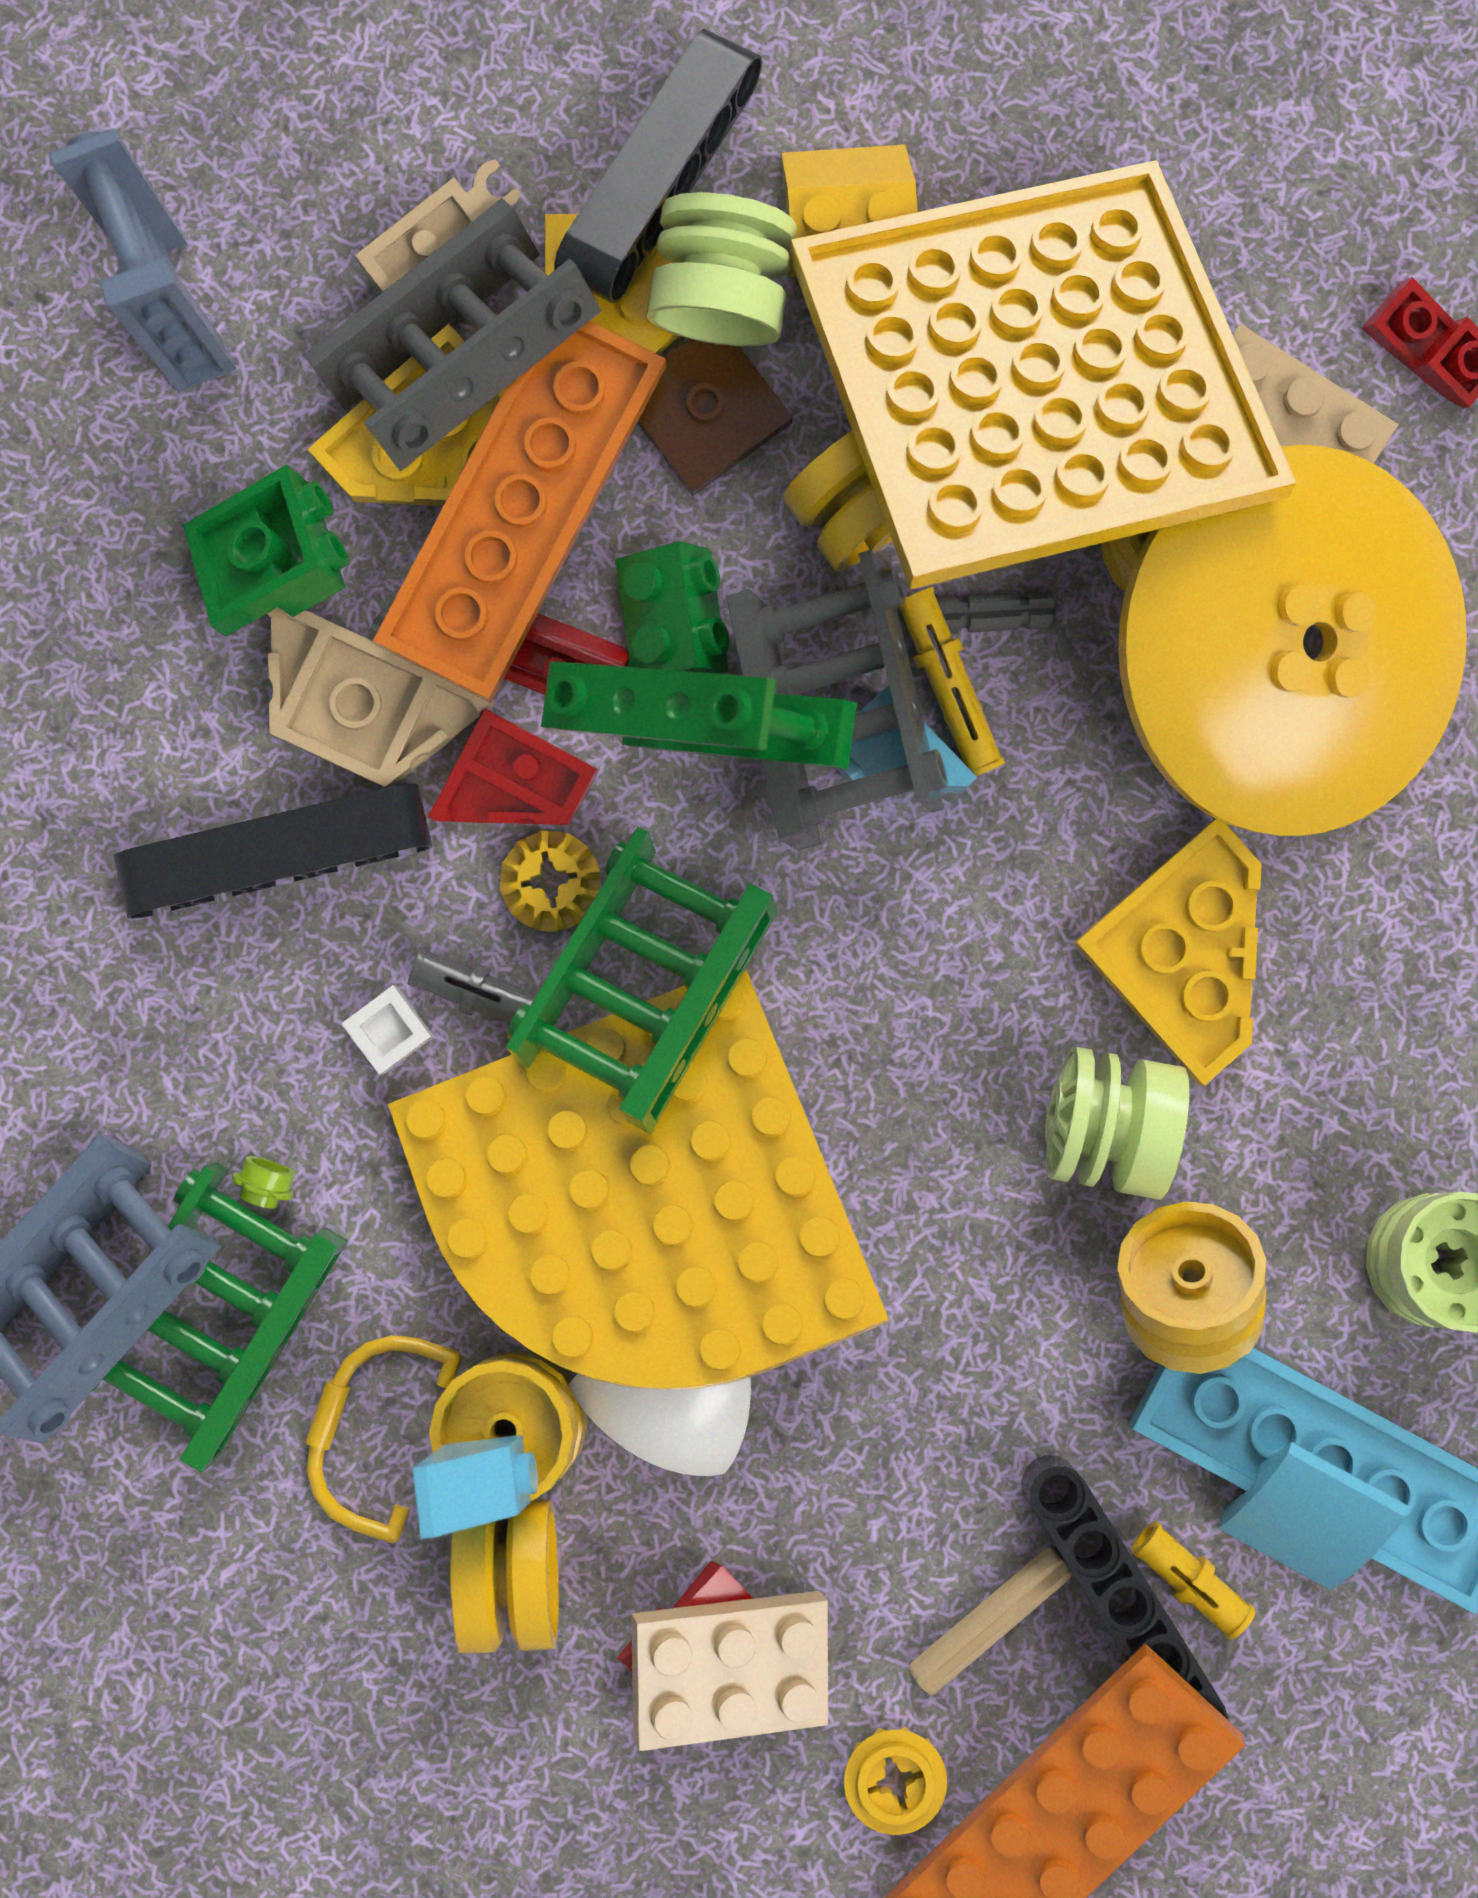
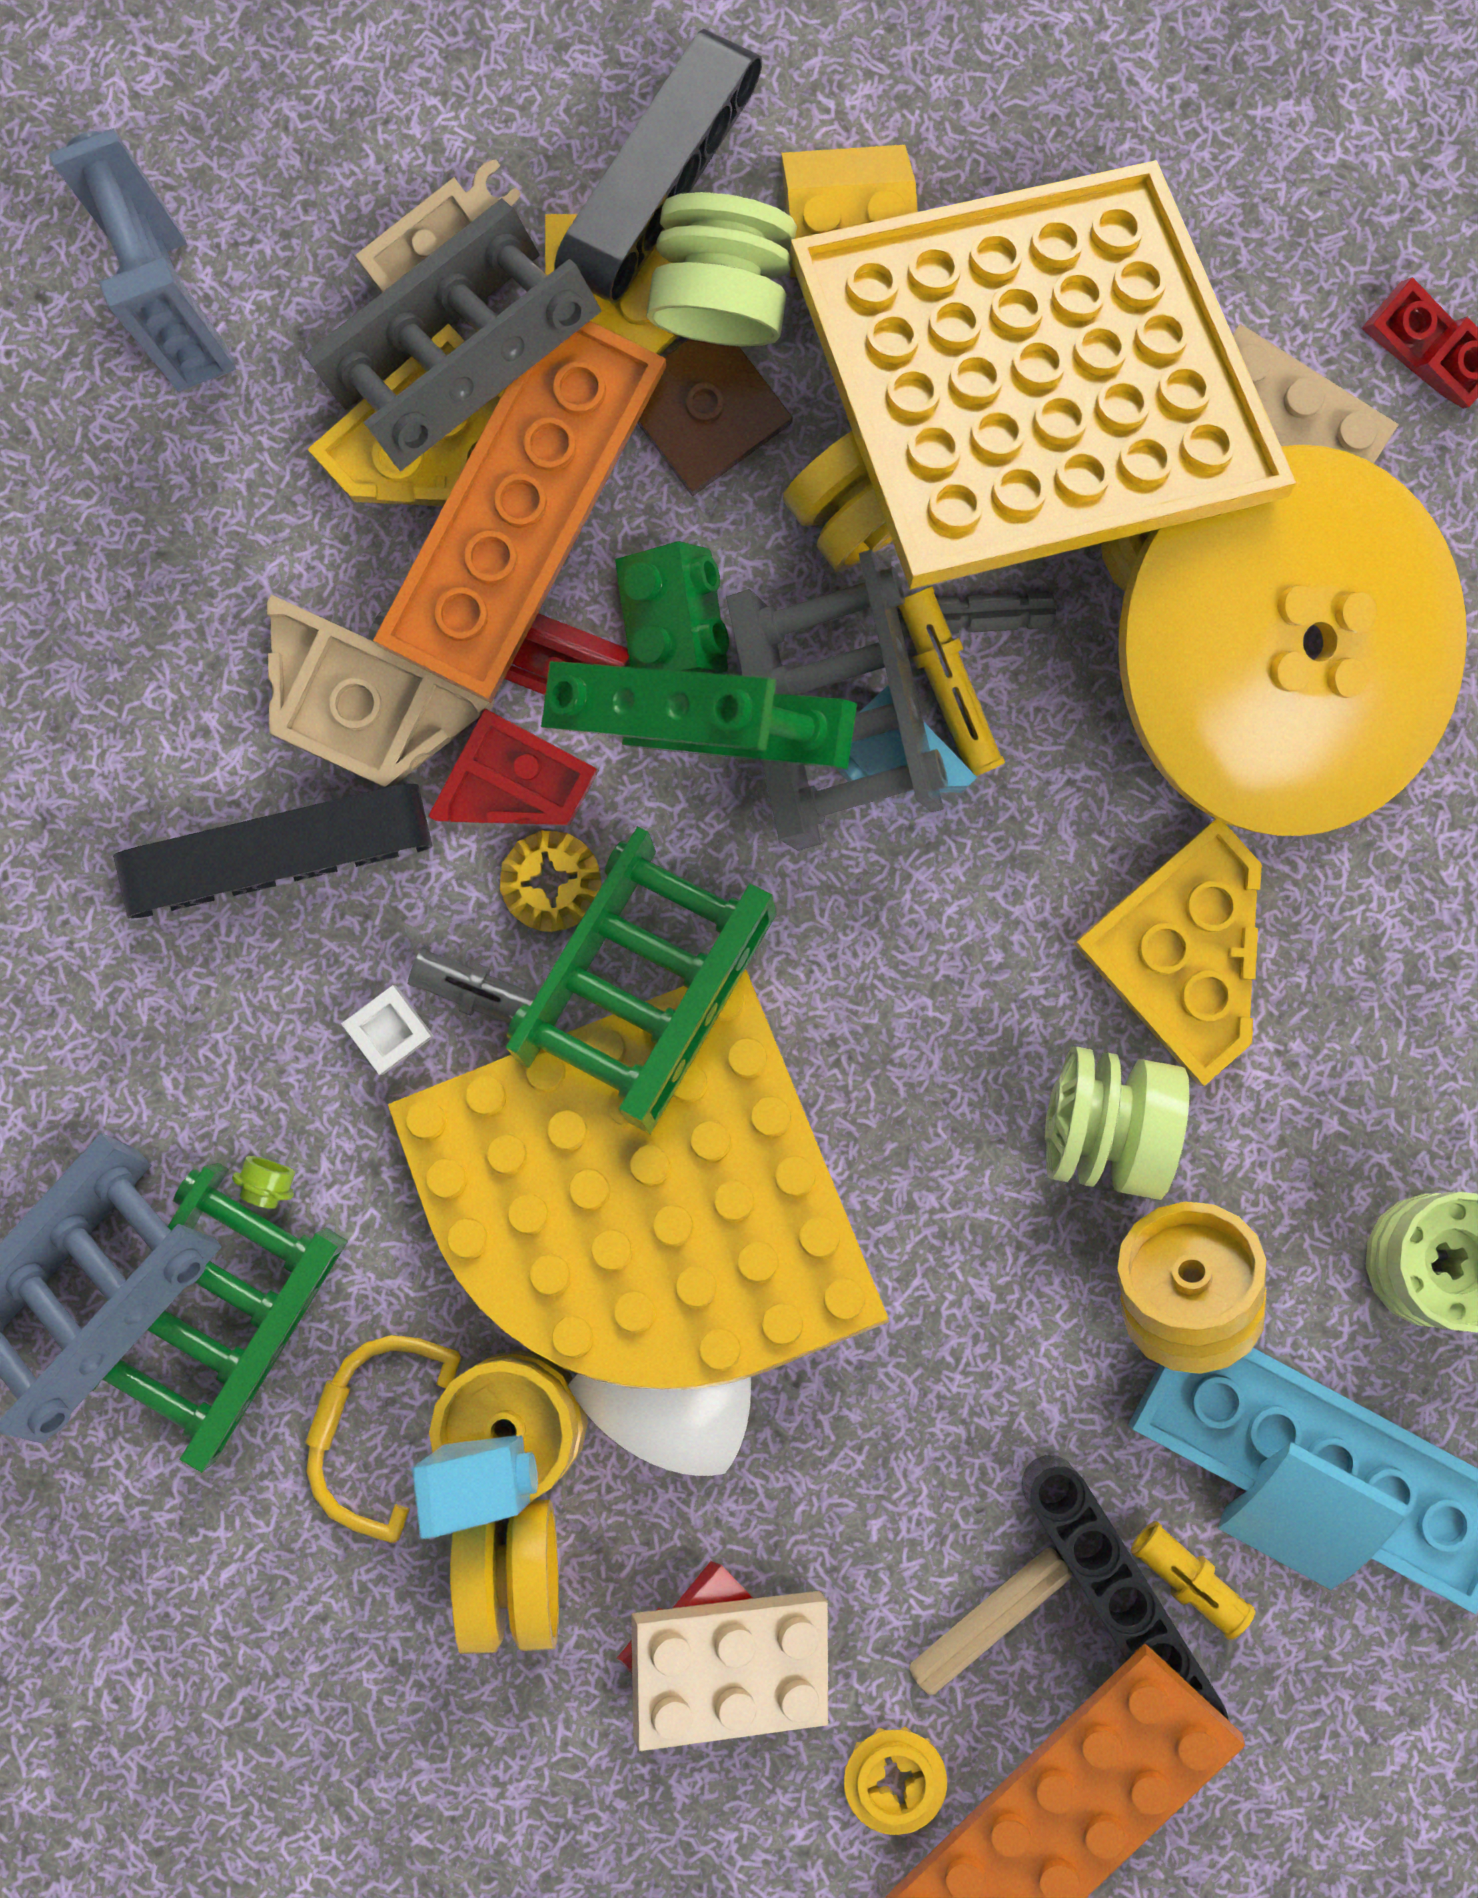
green plate [183,464,350,637] -> none

